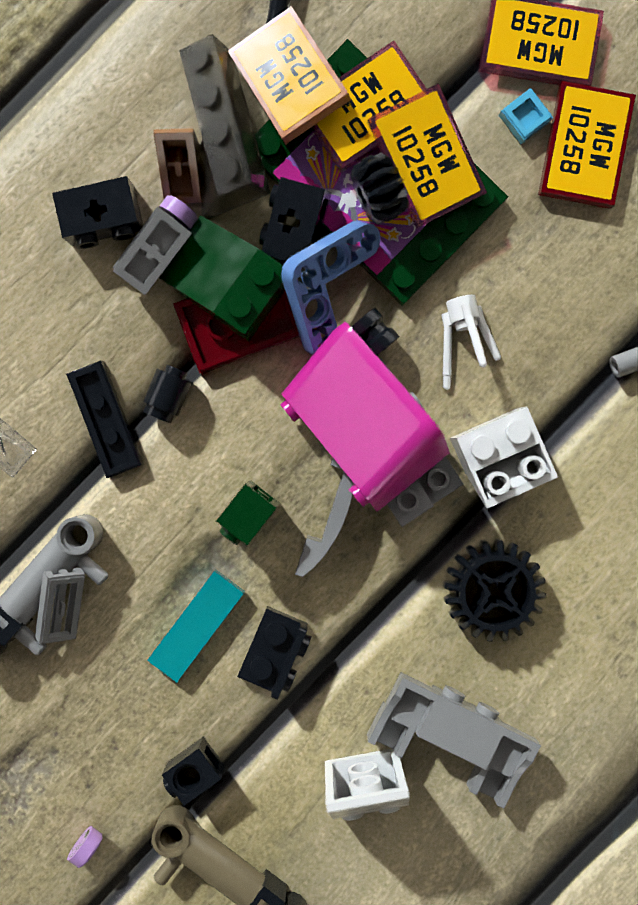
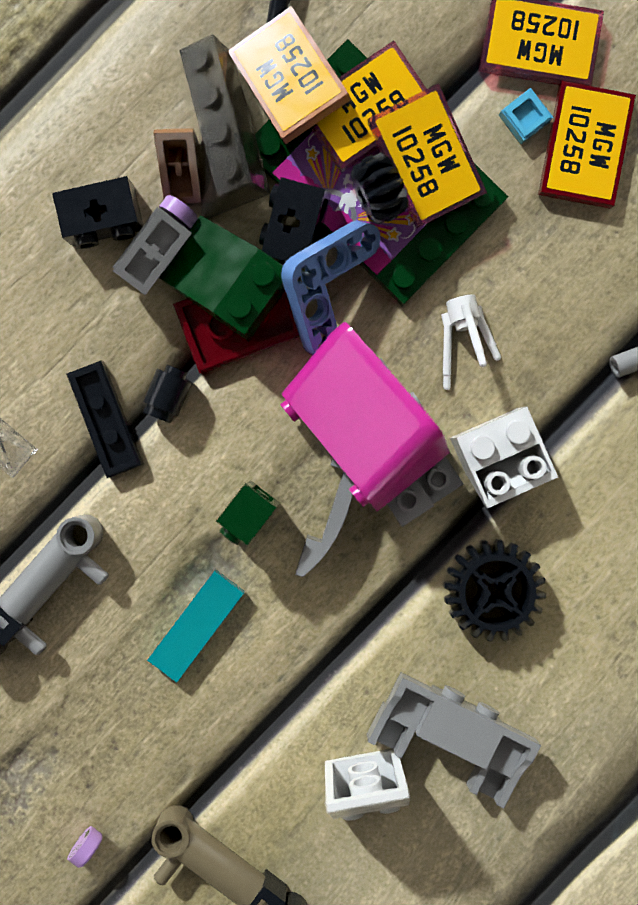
light grey tile [35,567,85,645] -> none
black brick [162,736,225,806] -> none
black bracket [237,606,312,700] -> none
black wheel [351,307,400,356] -> none

